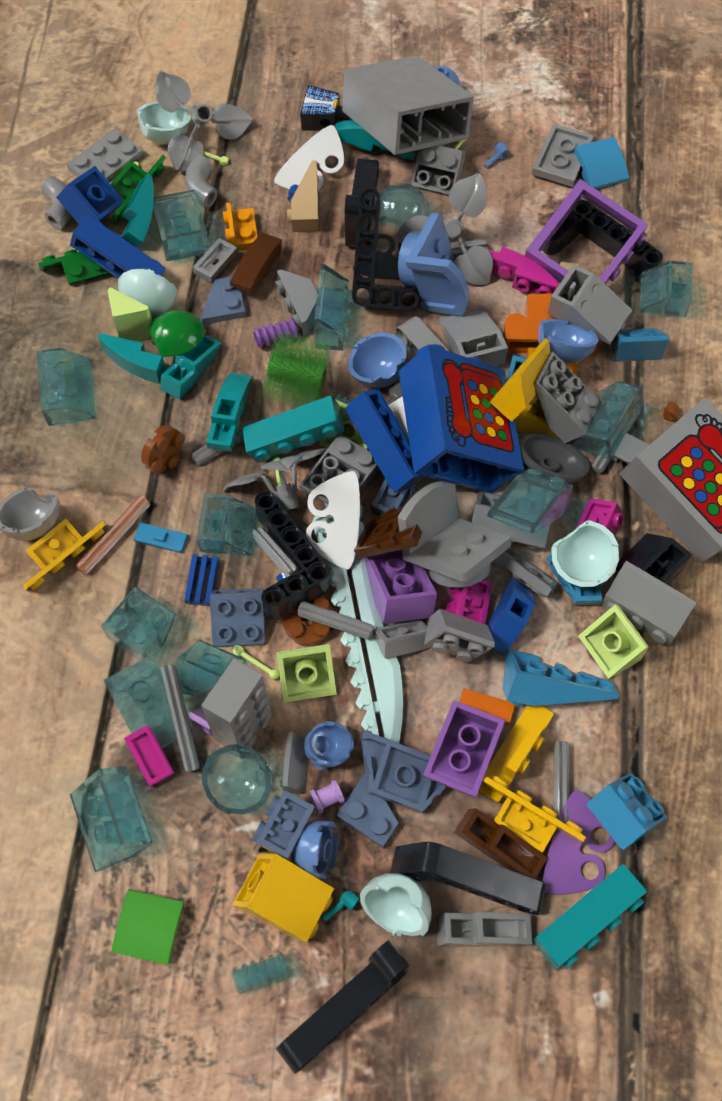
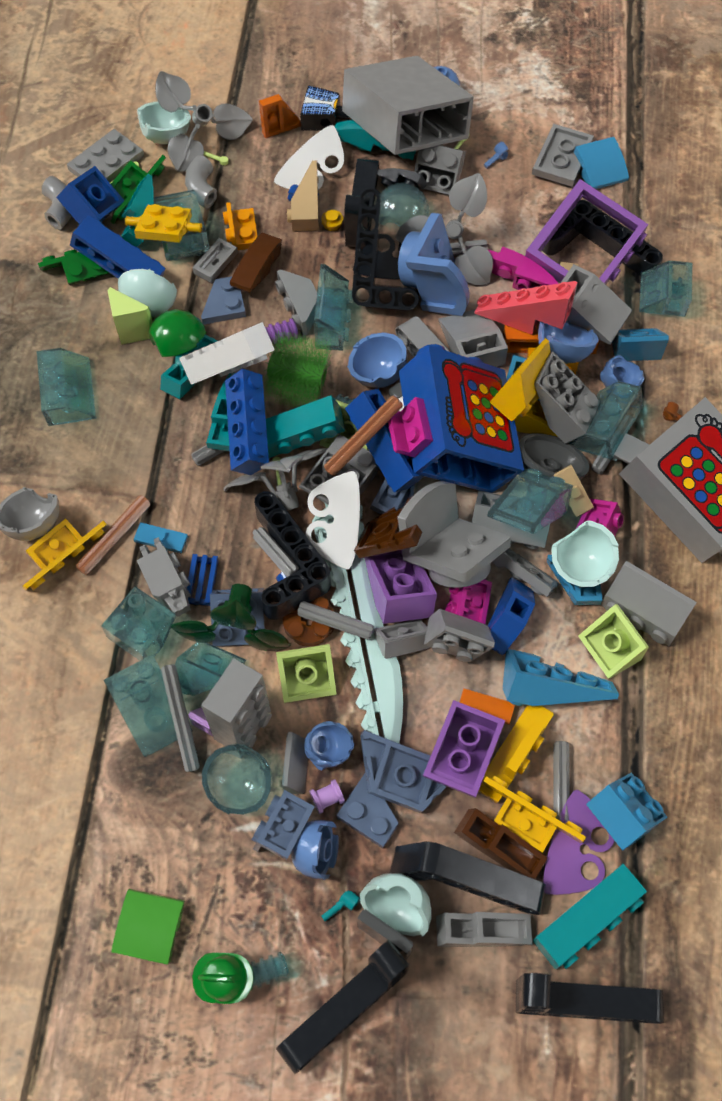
clear light blue slope [70,766,153,872] -> none
teal slope [98,333,166,384] -> none
dark pink tile [124,724,174,787] -> none
dark orange plate [141,425,185,473] -> none
clear light blue slope [197,493,256,556] -> none
yellowish green hinge [232,645,279,680] -> none
yellow slope [232,854,334,943] -> none
black slope [616,533,692,585] -> none
none -> yellow plate [125,204,202,243]
none -> light grey hinge [137,537,191,617]
none -> dark green plant [170,584,292,651]
none -> white wedge [179,322,275,385]
none -> green piece [192,952,254,1004]
none -> blue brick [225,369,269,475]
none -> orange wing [259,94,301,139]
none -> yellow plate [321,210,343,231]
none -> nougat axle [324,395,403,476]
none -> dark grey tile [357,909,413,960]
none -> black slope [377,168,427,190]
none -> dark pink bracket [388,397,433,458]
none -> coral slope [474,281,578,335]
none -> black beam [516,973,664,1024]
none -> tan piece [554,465,594,517]
none -> medium blue hair [600,355,644,395]

